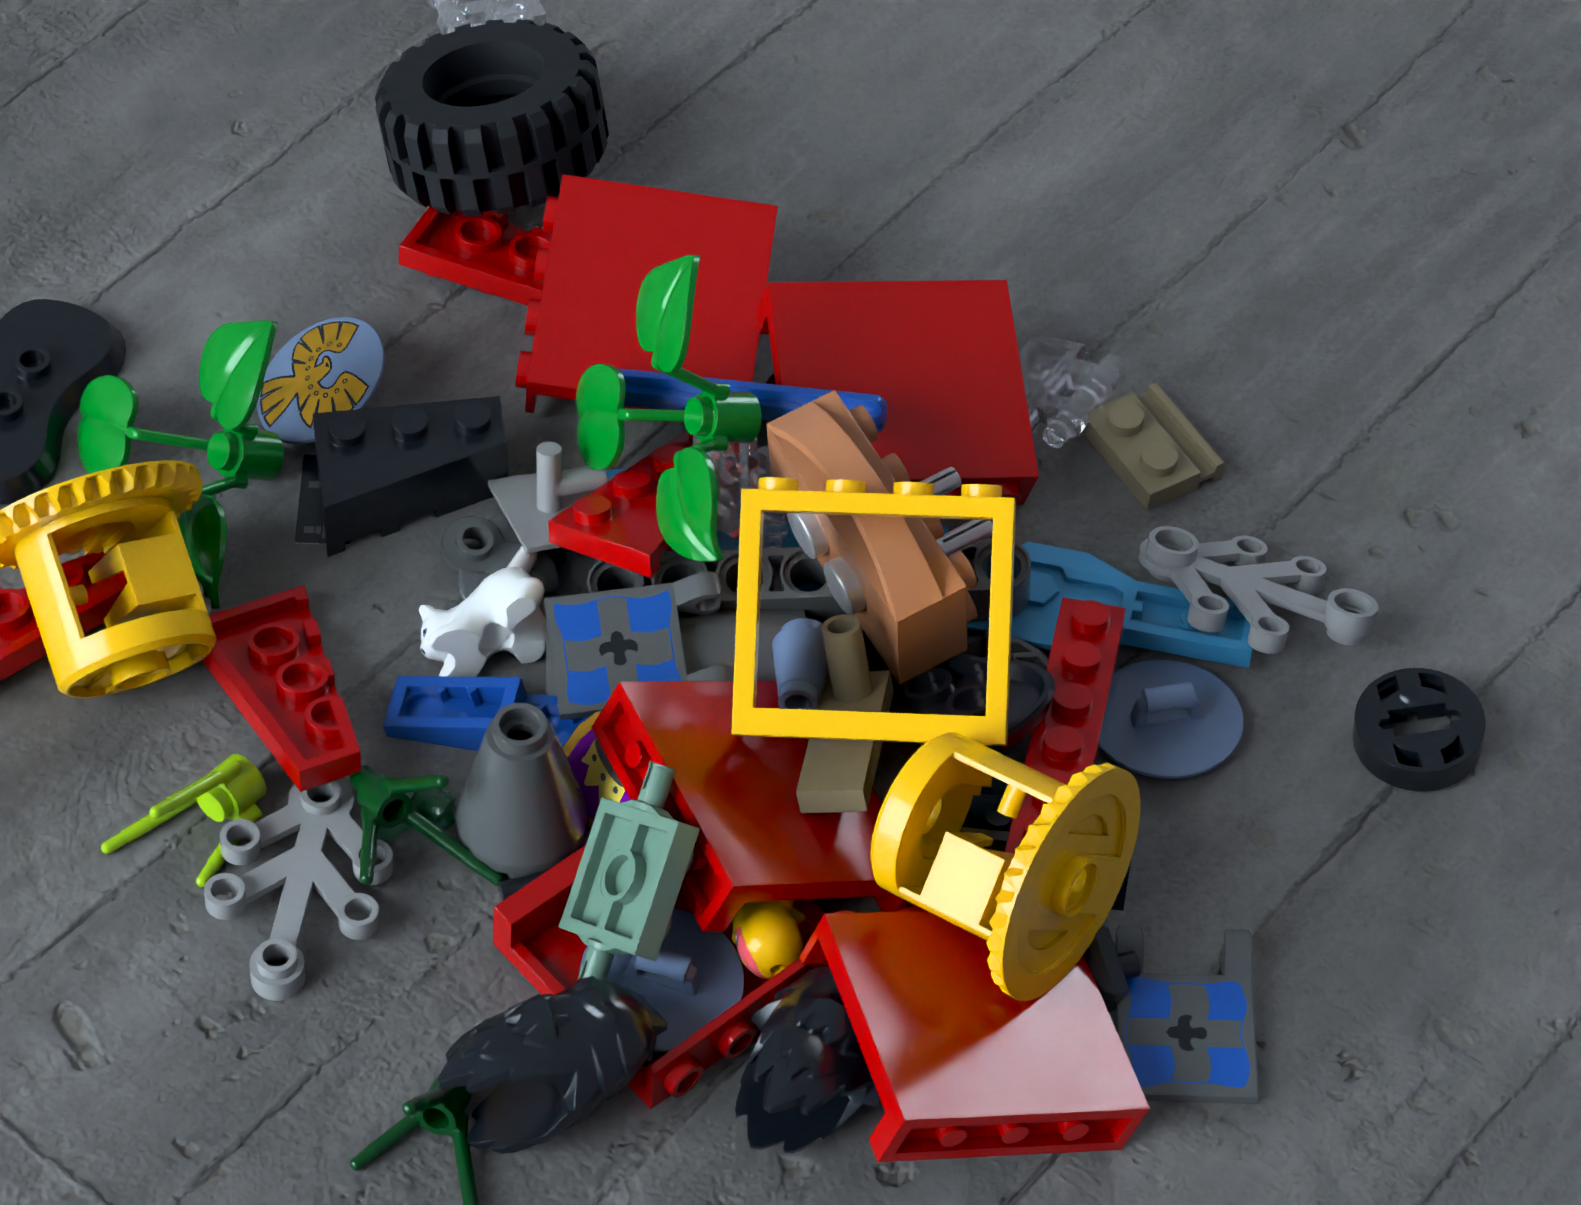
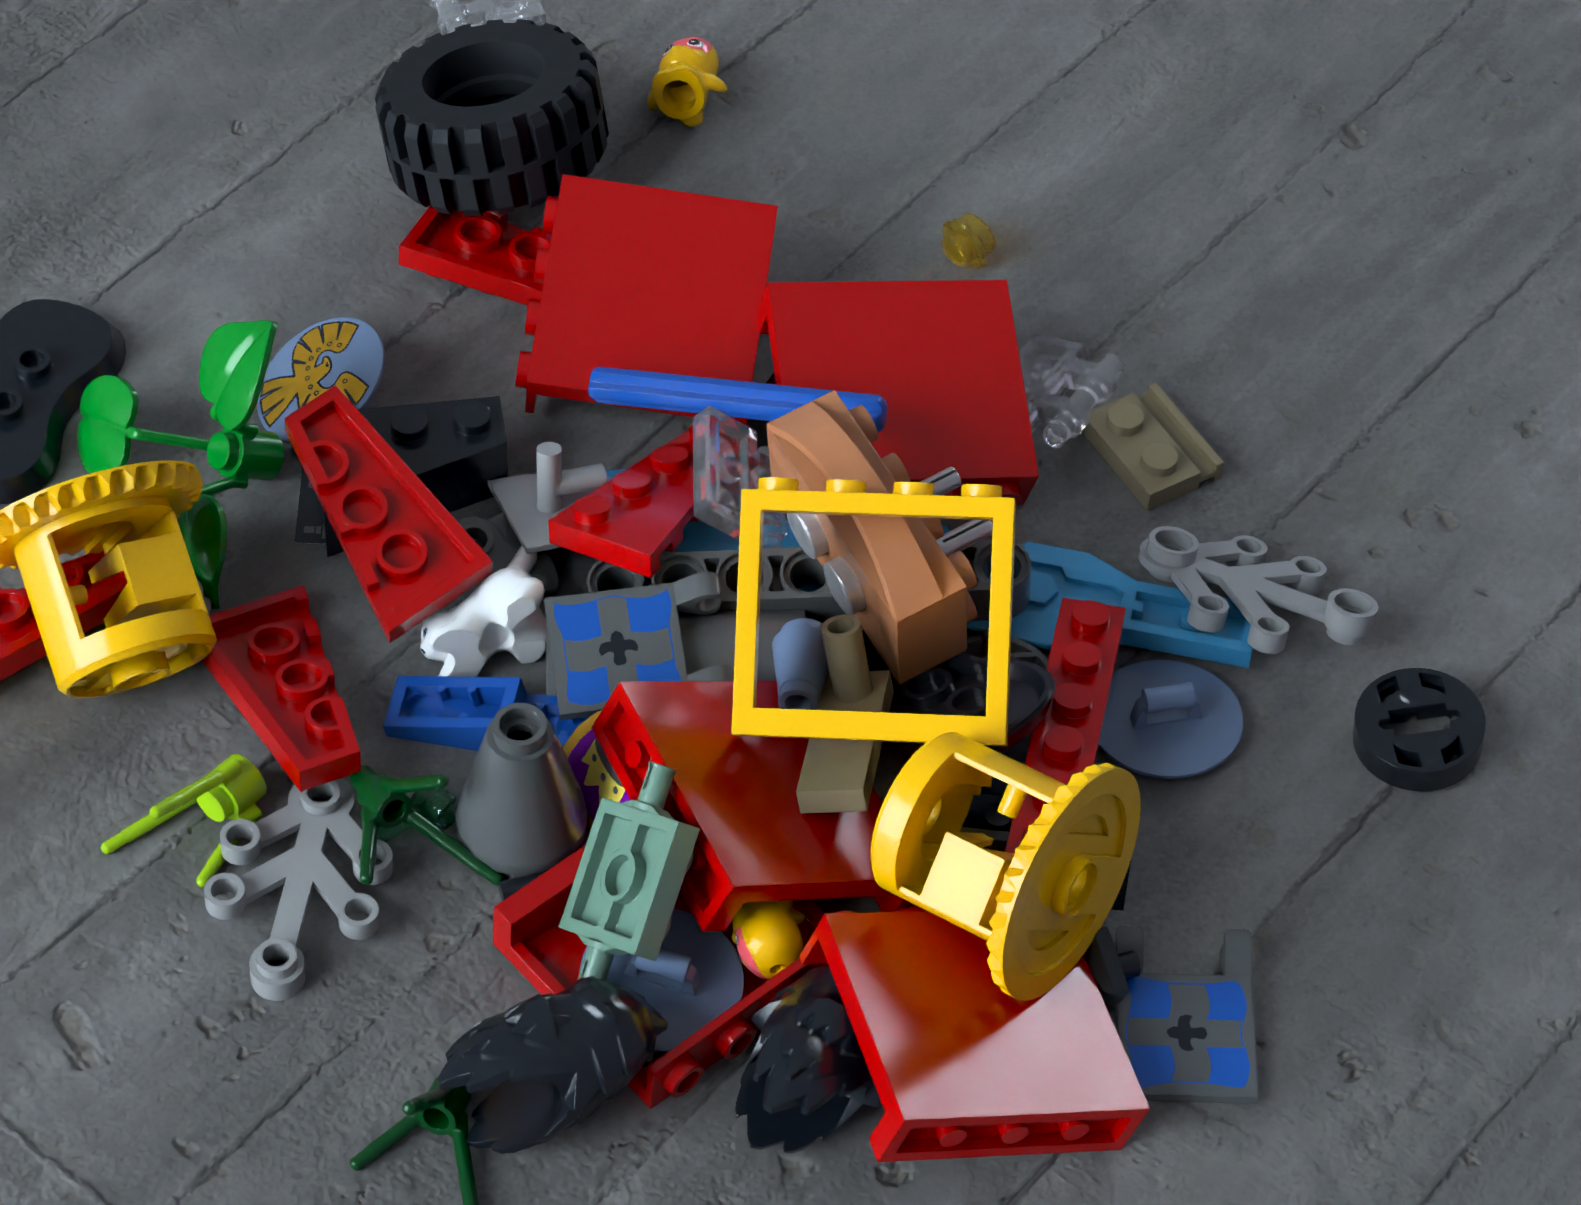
green plant [576,255,762,562] -> none
none -> red wing [284,385,493,643]
none -> yellow animal [647,37,728,127]
none -> clear yellow plate [942,213,996,268]

